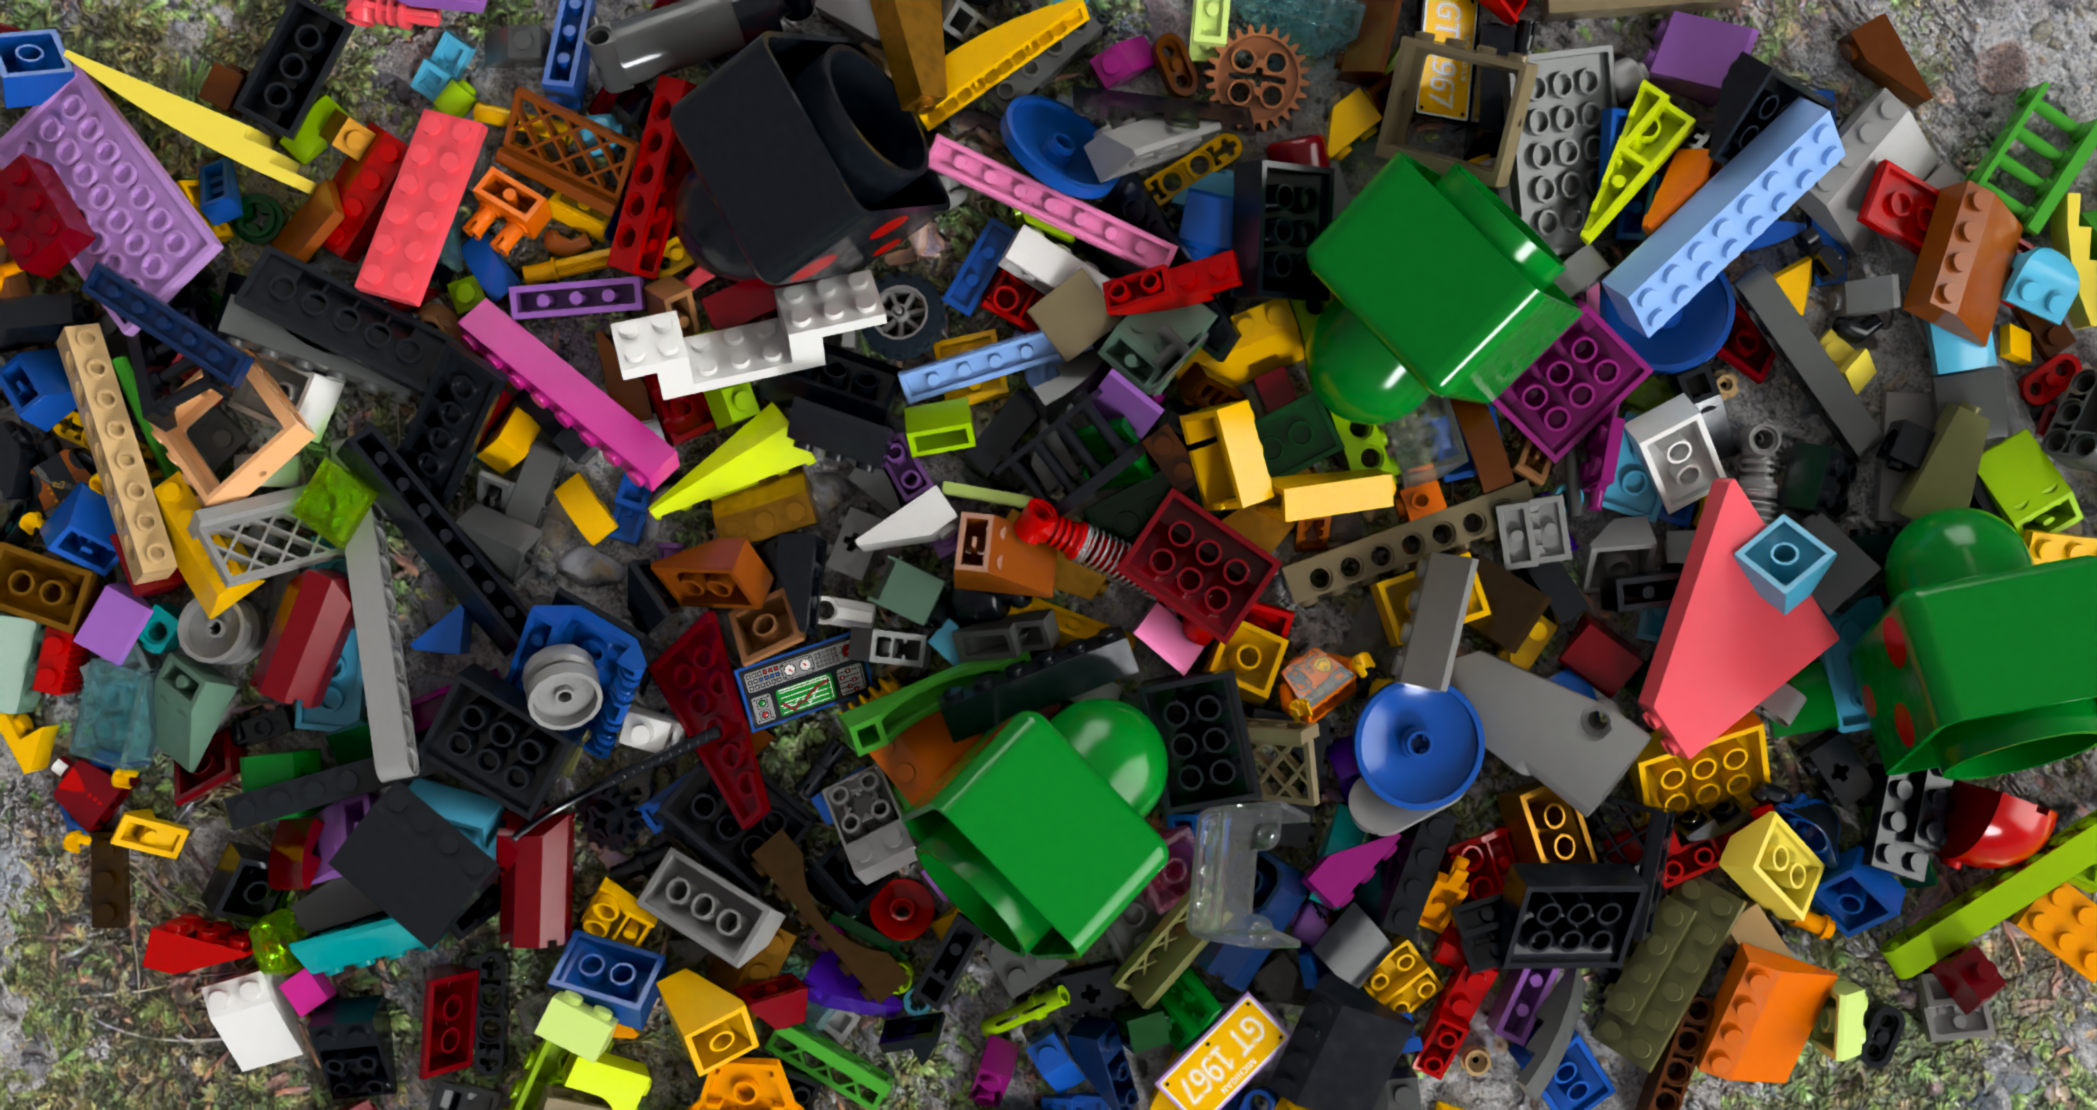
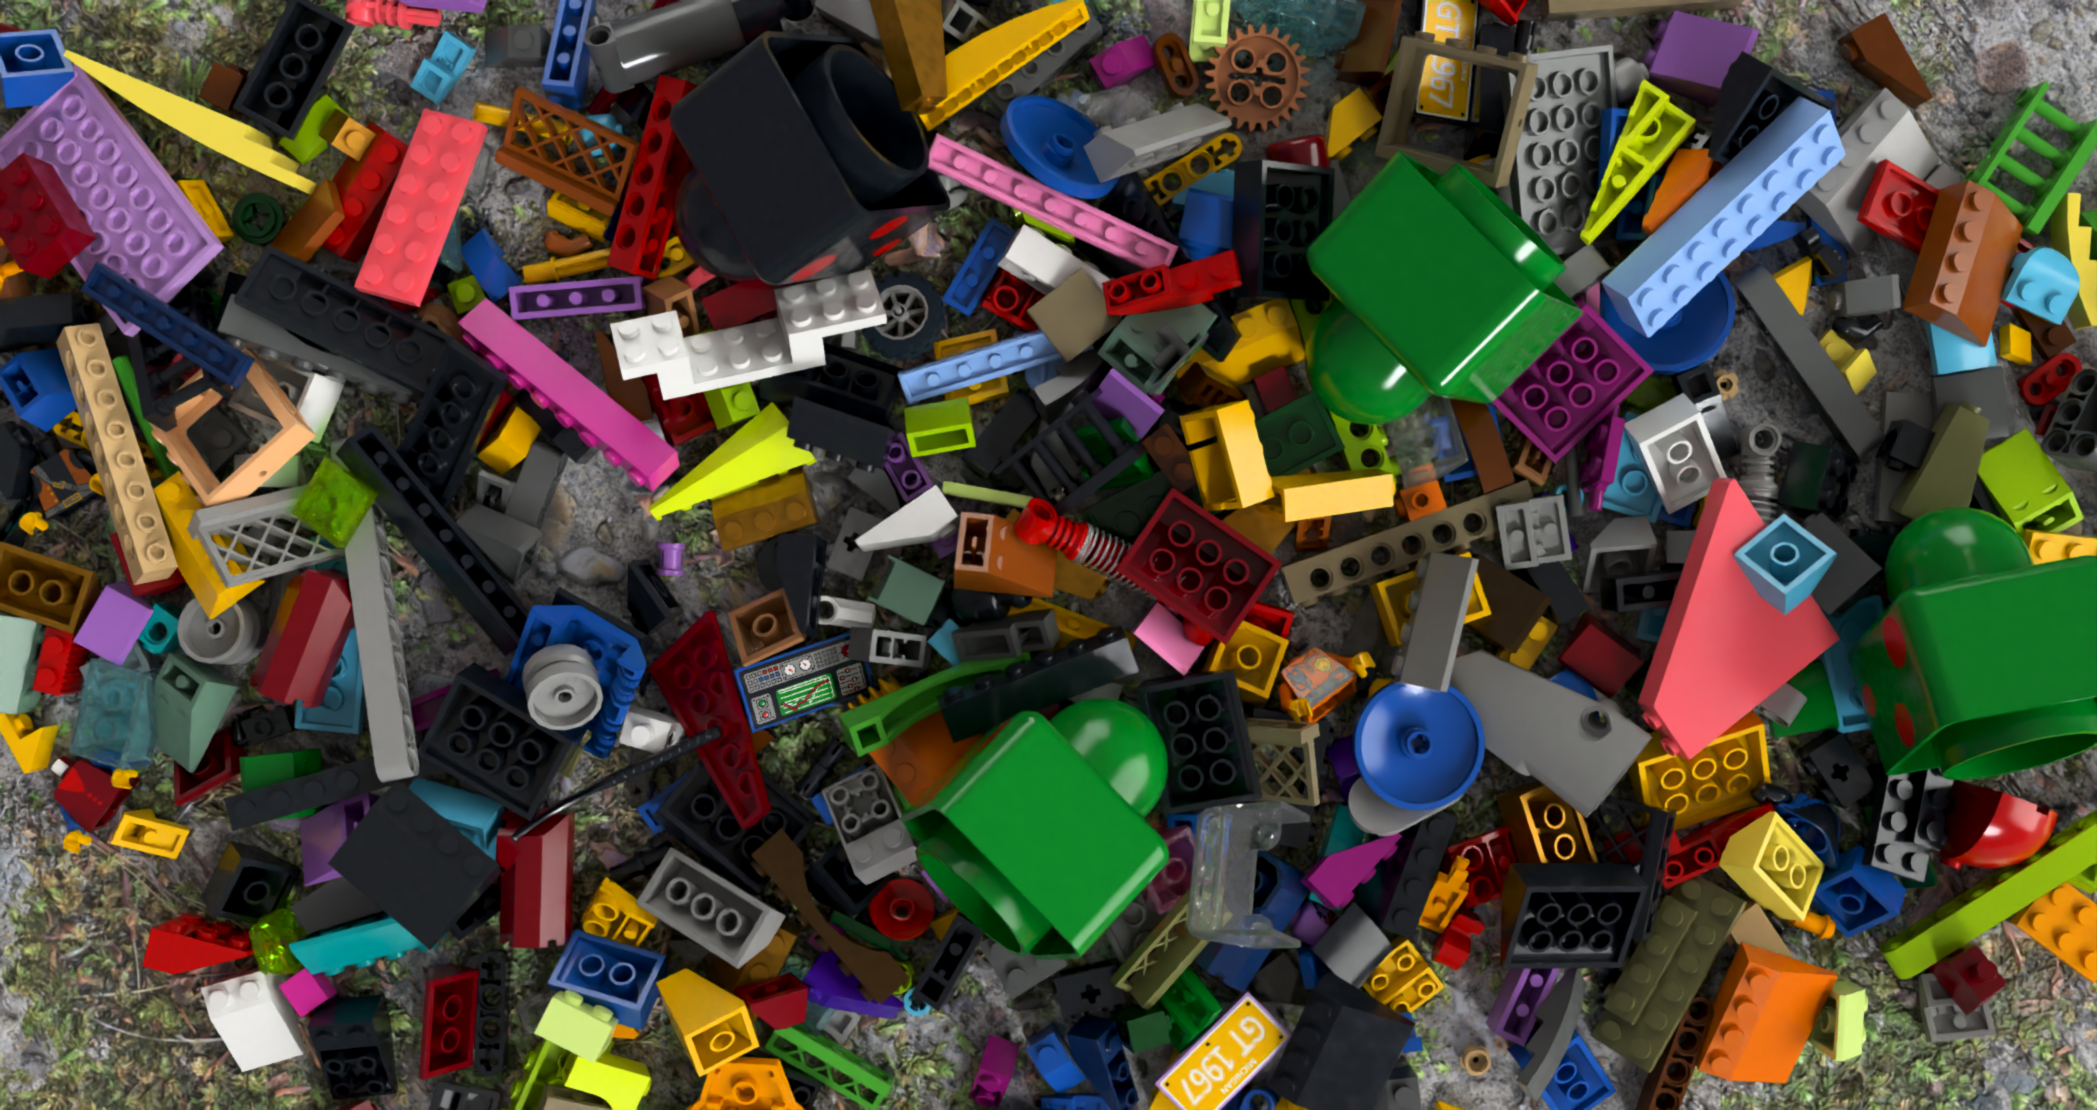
blue slope [39,481,119,577] -> none
dark brown plate [91,830,130,928] -> none
blue slope [199,157,243,226] -> none
dark red slope [268,818,325,890] -> none
dark green slope [325,716,373,765] -> none
blue slope [410,604,473,655] -> none
lime brick [431,78,479,118] -> none
orange brick [462,166,553,257] -> none
yellow slope [553,472,619,546] -> none
black gear [575,784,643,852] -> none
blue slope [606,472,654,547] -> none
dark orange slope [650,537,775,610] -> none
black slope [878,1012,946,1066] -> none
lime pin [980,985,1070,1039] -> none
black piece [1072,85,1256,136] -> none
red slope [1411,960,1498,1080] -> none
black slope [1450,893,1502,976] -> none
black slope [1674,795,1753,841] -> none
dark red slope [1716,302,1776,384] -> none
black plate [1857,1004,1906,1069] -> none

